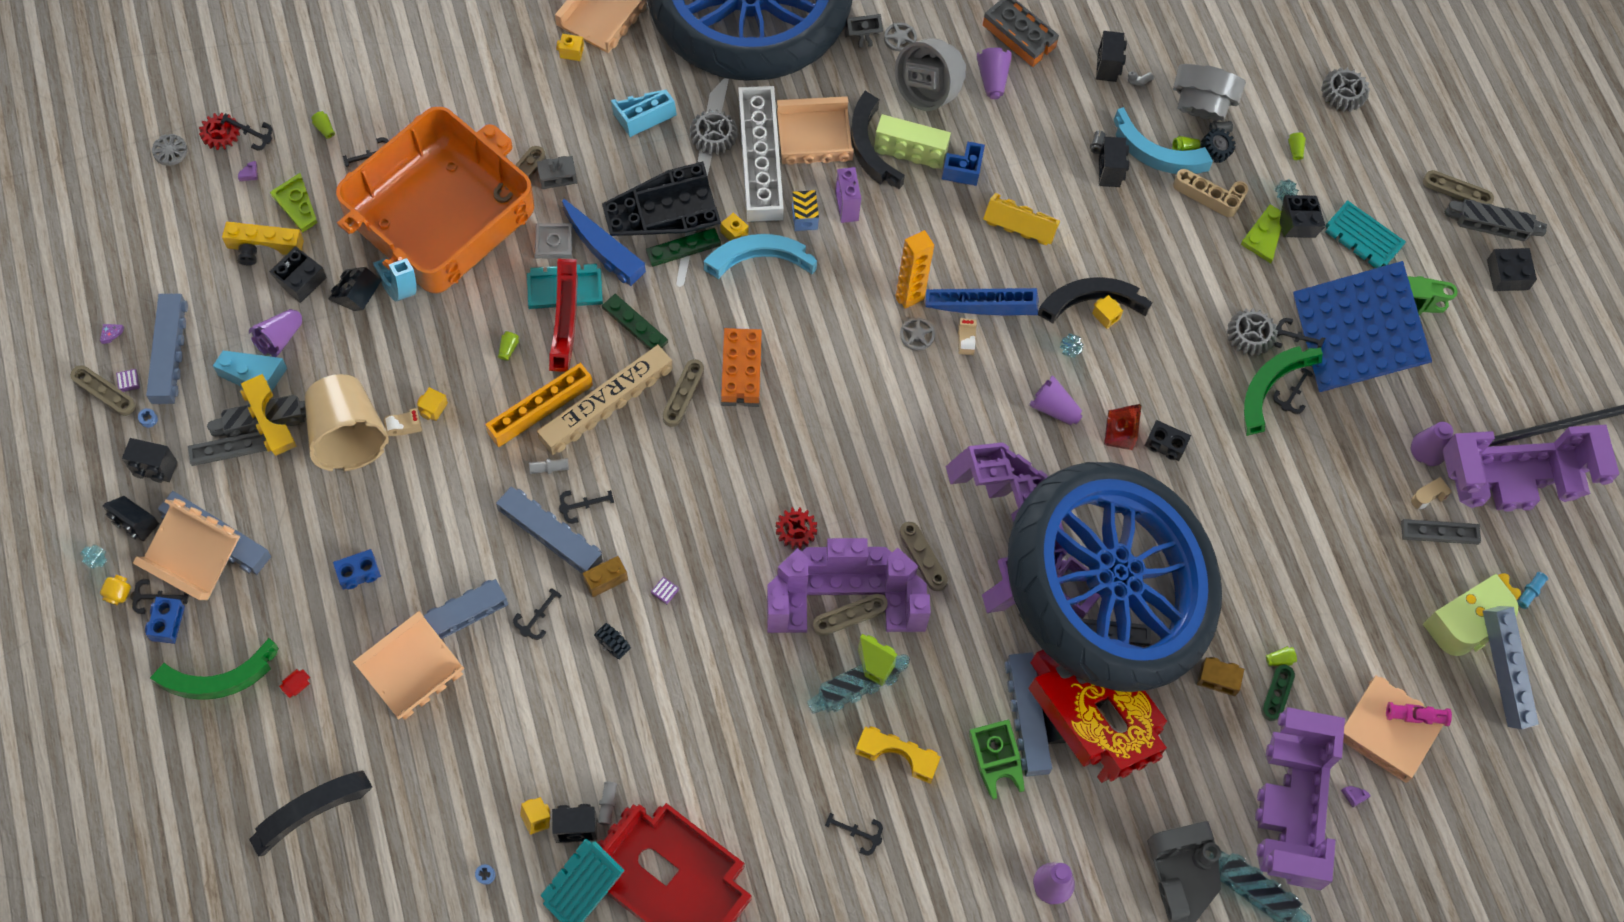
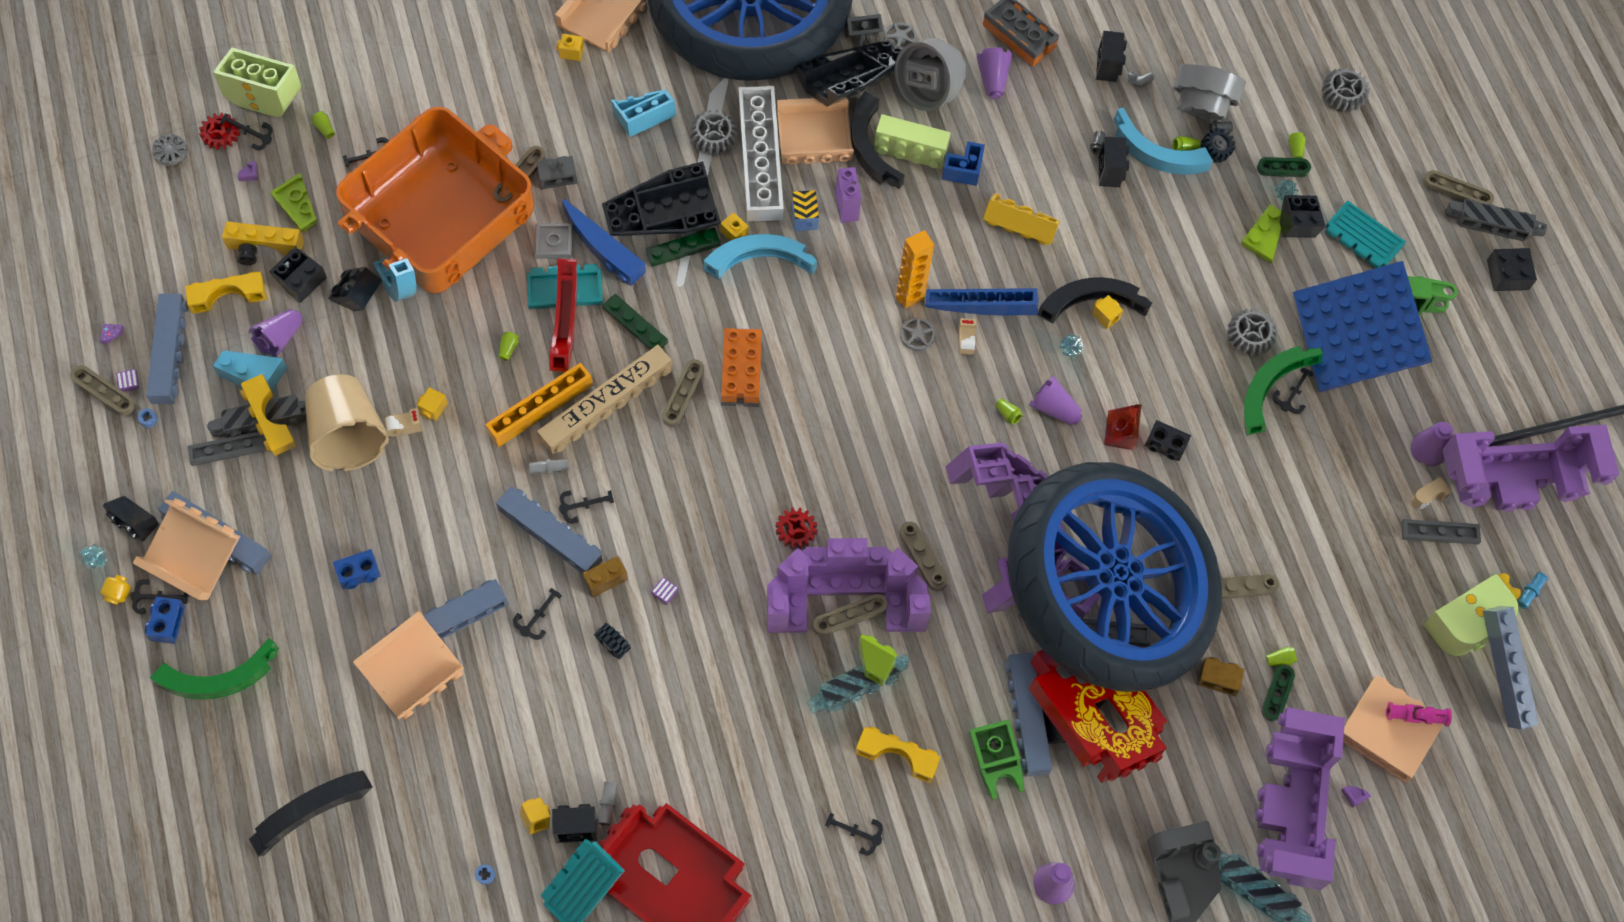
black brick [122,438,177,483] -> none
red brick [279,669,311,698] -> none
tan beam [1173,169,1248,217] -> none
black piece [1274,318,1325,348] -> none
none -> yellow arch [185,271,268,314]
none -> yellowish green brick [213,47,301,117]
none -> black wedge [794,40,902,107]
none -> lime cone [995,398,1023,425]
none -> dark tan plate [1221,574,1279,599]
none -> dark green plate [1257,157,1311,177]

